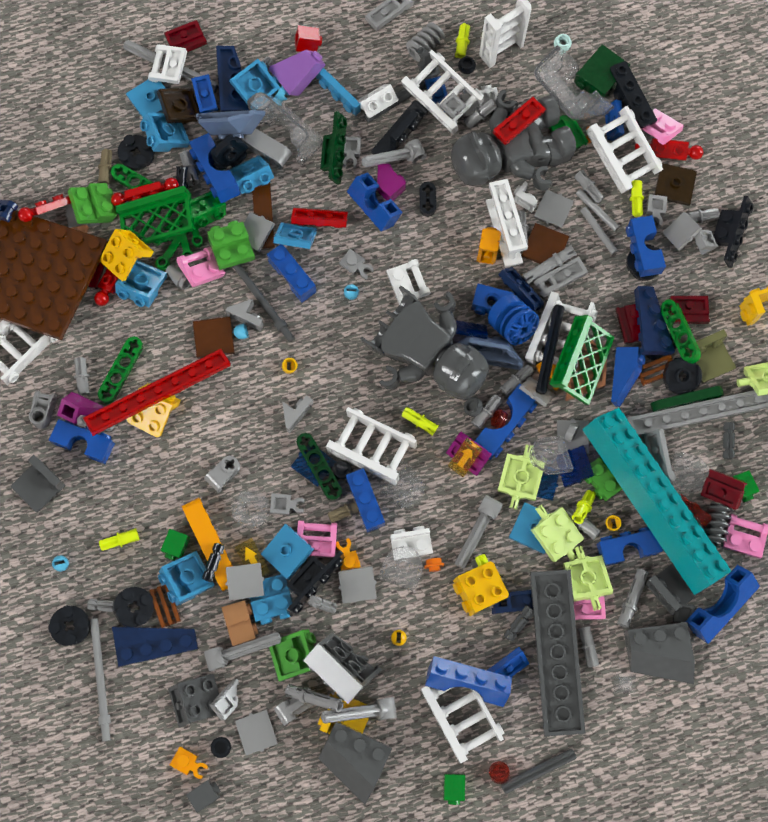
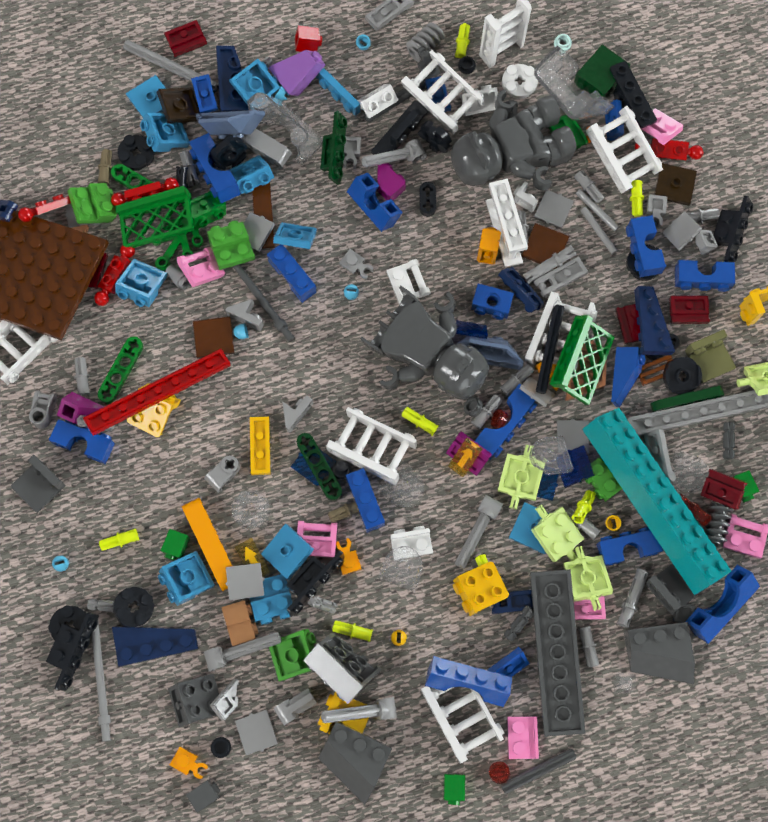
yellow bracket [100,229,154,281] -> none
white plate [148,45,187,84] -> none
dark orange tile [149,585,181,628] -> none
black axle [202,543,225,582] -> none
light grey plate [270,493,305,515] -> none
yellow hinge [282,358,298,374] -> none
light grey pin [285,684,344,713] -> none
red plate [291,208,348,228] -> none
light grey piece [338,566,377,604] -> none
orange plate [424,558,444,572] -> none
light grey tile [440,93,466,119] -> none
light grey axle [464,99,497,128] -> none
blue wheel [488,294,539,345] -> none
red plate [492,97,546,145] -> none
light grey tile [564,422,579,442] -> none
green beam [661,299,701,364] -> none
none -> black bracket [46,612,99,691]
none -> yellow plate [250,417,271,475]
none -> neon yellow axle [332,620,373,642]
none -> medium azure hinge [356,34,371,50]
none -> black plate [418,121,453,153]
none -> white plate [502,64,538,99]
none -> bright pink plate [507,717,539,759]
none -> blue arch [675,260,735,292]

